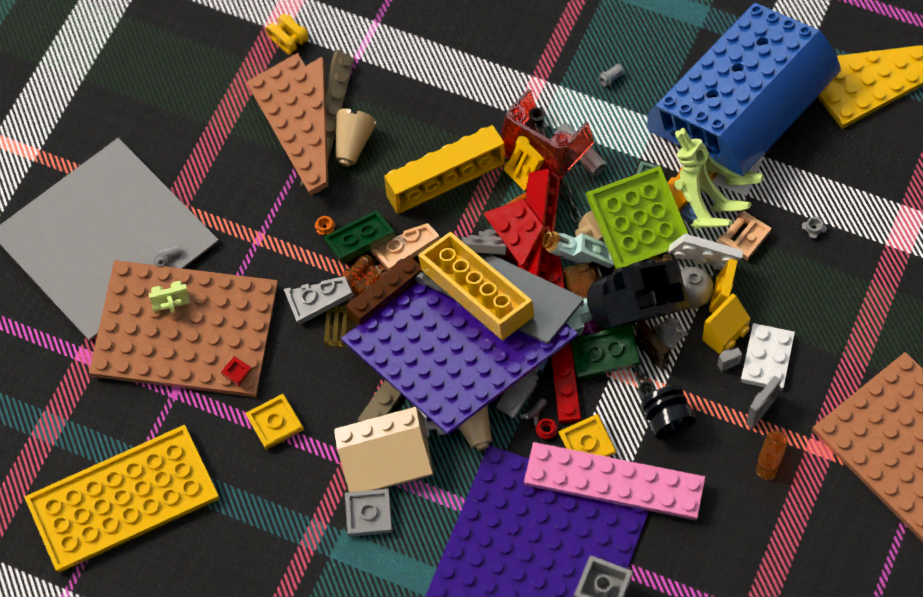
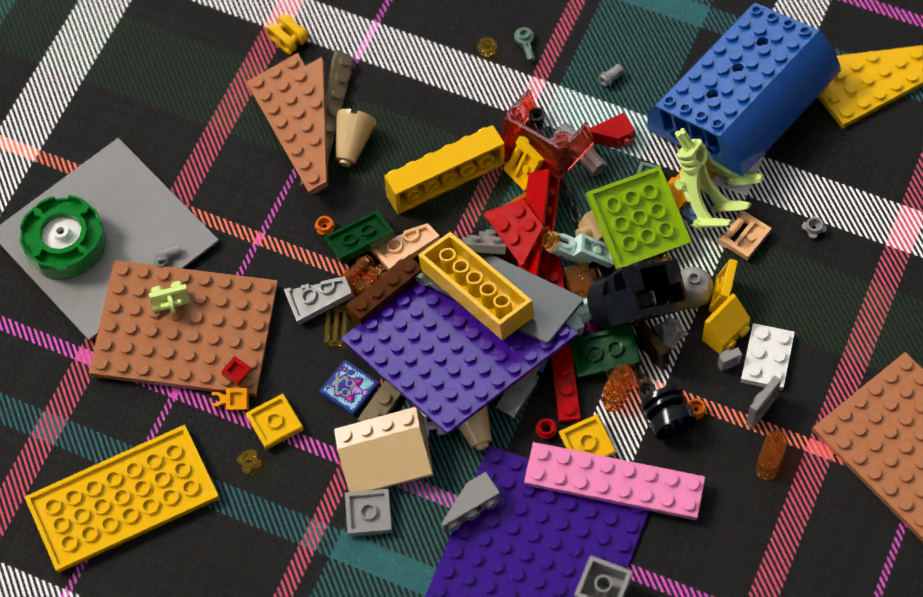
flat silver bar [520,398,547,426] -> none
white plate [668,234,743,270] -> none
none -> green piece [19,195,106,279]
none -> light orange plate [212,388,249,410]
none -> clear yellow plate [237,449,262,474]
none -> tile [319,360,379,416]
none -> light grey slope [442,472,500,534]
none -> clear yellow plate [477,37,497,56]
none -> sand green plate [514,27,535,62]
none -> red slope [588,113,636,149]
none -> clear orange brick [602,365,634,412]
none -> orange plate [687,399,707,419]

